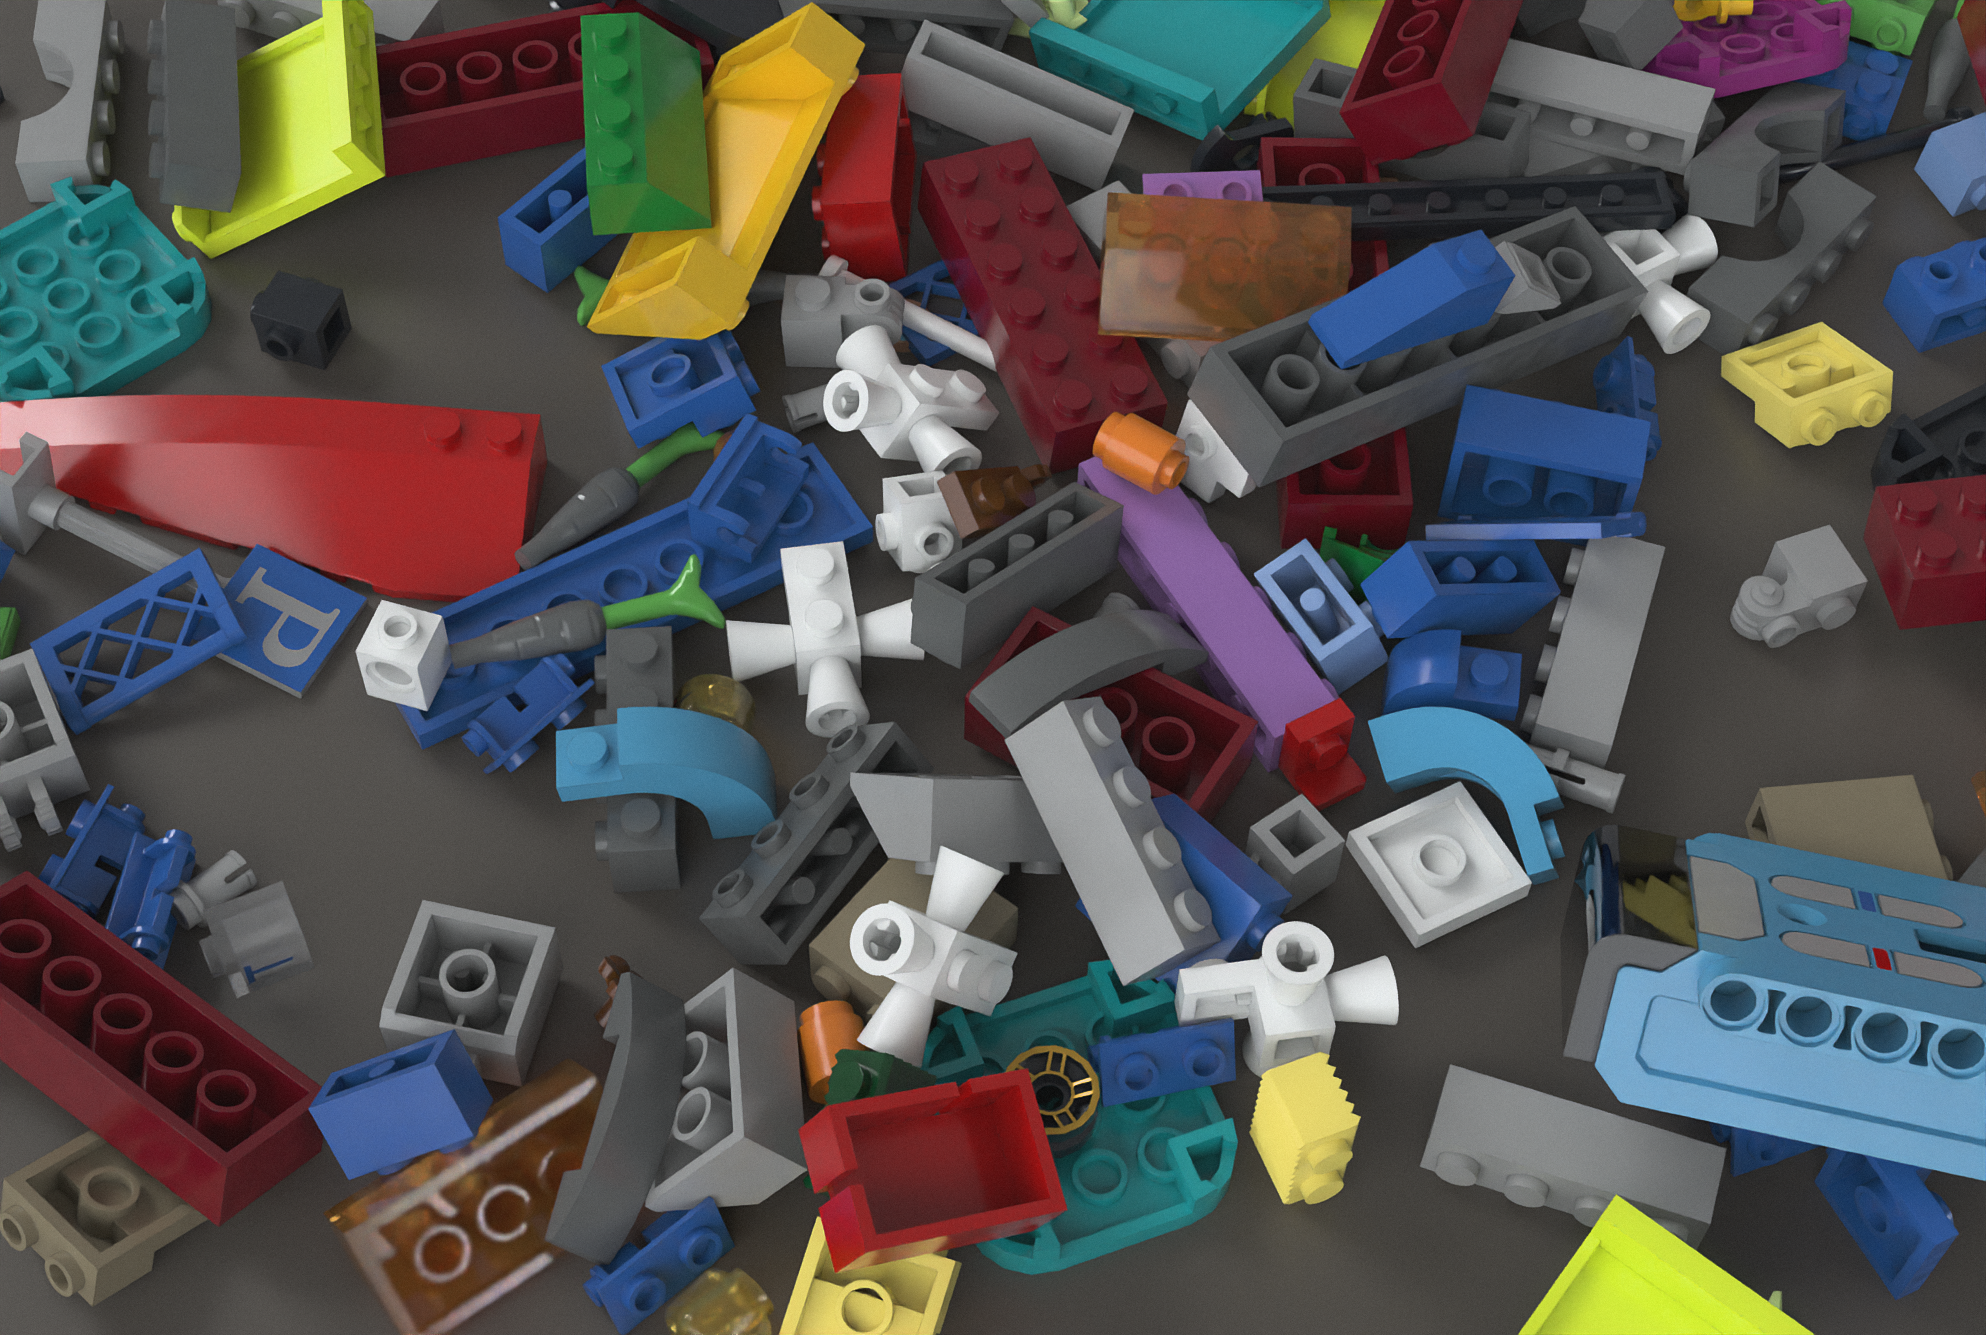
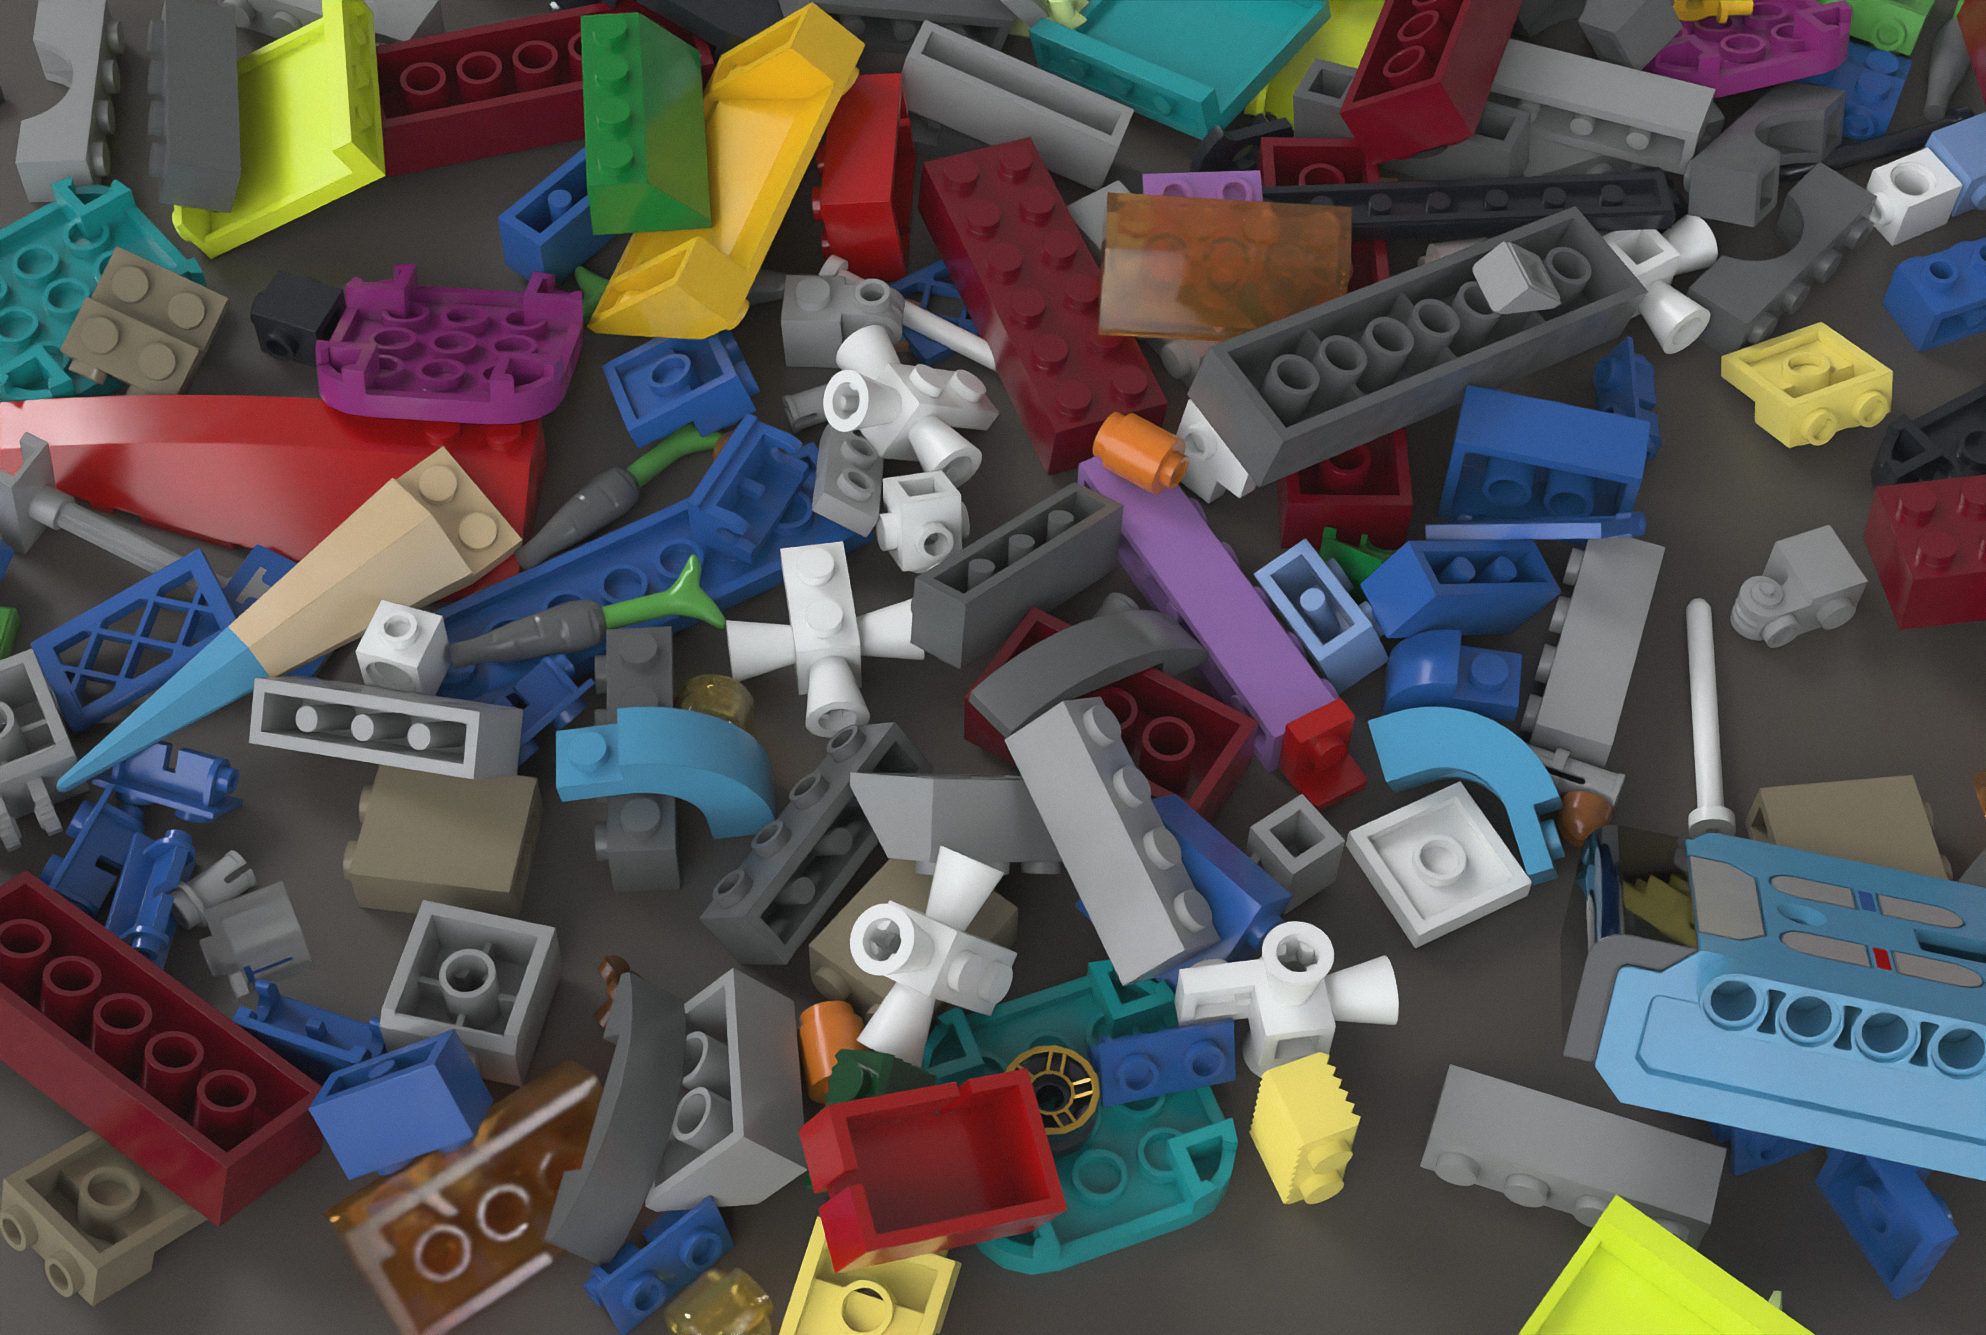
reddish brown hinge [937,463,1052,539] -> none
blue slope [1308,230,1516,370] -> none
none -> tan plate [56,446,522,792]
none -> dark tan plate [60,246,231,396]
none -> blue hinge [91,740,243,823]
none -> blue hinge [232,979,388,1083]
none -> light grey brick [249,676,523,779]
none -> magenta tile [316,264,584,424]
none -> dark tan brick [343,764,544,920]
none -> light grey hinge [812,423,884,538]
none -> dark orange hinge [1557,791,1614,848]
none -> white bar [1686,598,1736,840]
none -> white brick [1866,147,1963,246]

